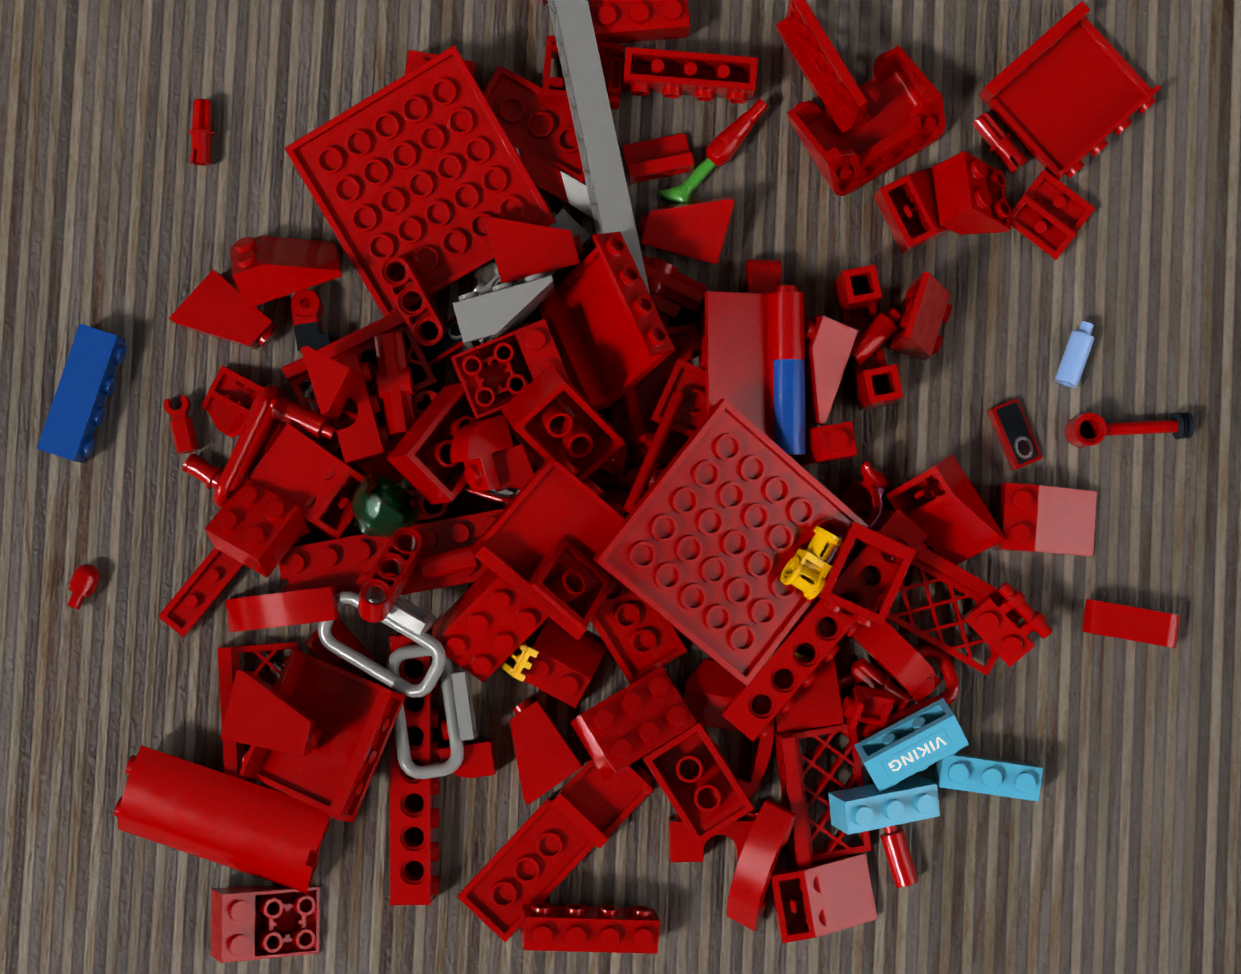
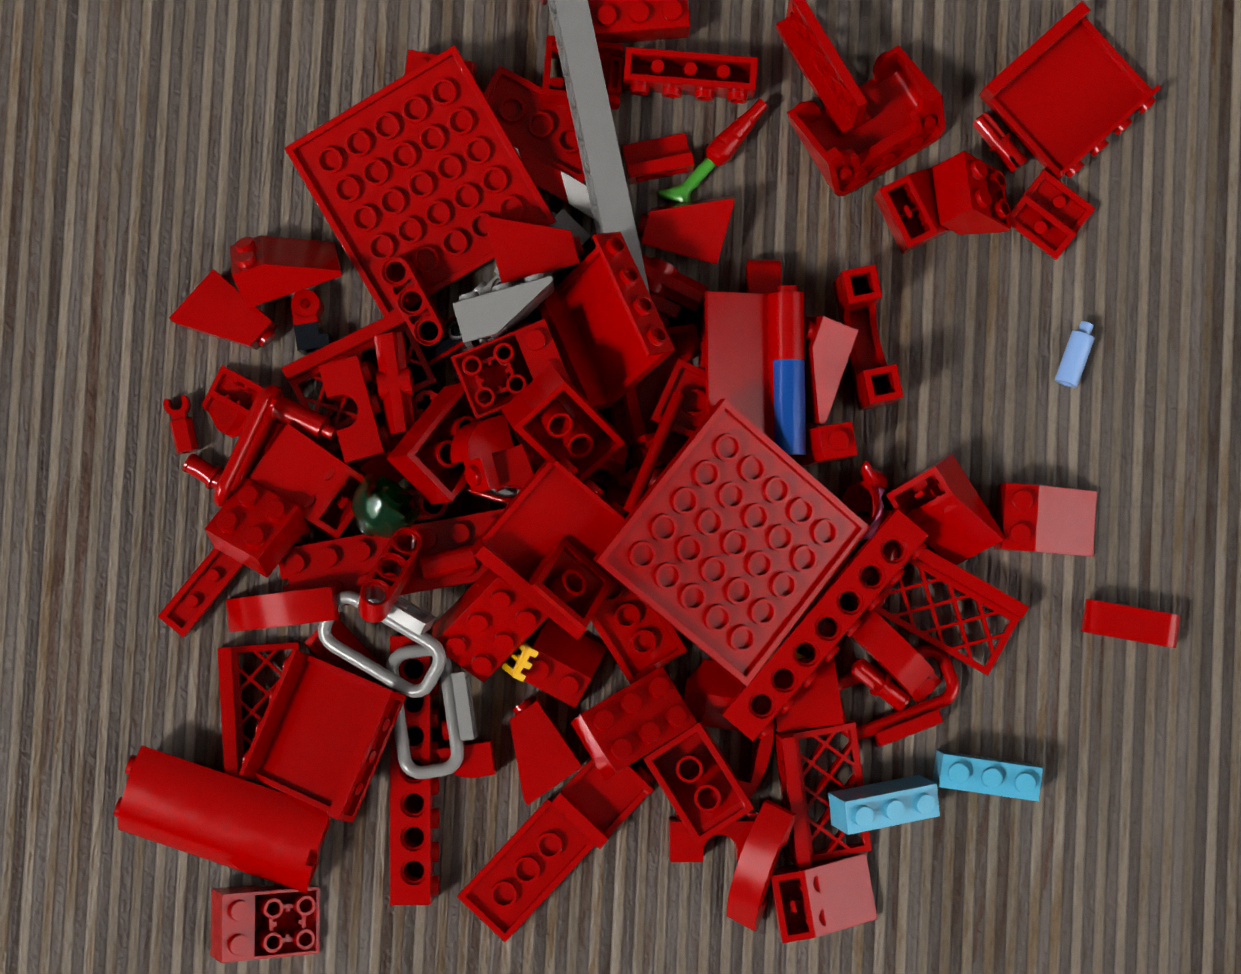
blue brick [37,323,127,463] -> none
red cylinder [67,564,100,610] -> none
red axle [188,98,215,166] -> none
red slope [220,670,322,756] -> none
red slope [300,346,360,419] -> none
red brick [520,902,660,954] -> none
yellow connector [780,526,842,600] -> none
red window [816,522,917,629] -> none
red bracket [842,684,895,731] -> none
red cylinder [848,308,902,367] -> none
medium azure brick [854,698,969,792] -> none
red cylinder [880,825,919,888] -> none
red slope [888,271,952,361] -> none
red plate [964,581,1053,667] -> none
slope [987,398,1042,471] -> none
red piece [1065,412,1194,448] -> none

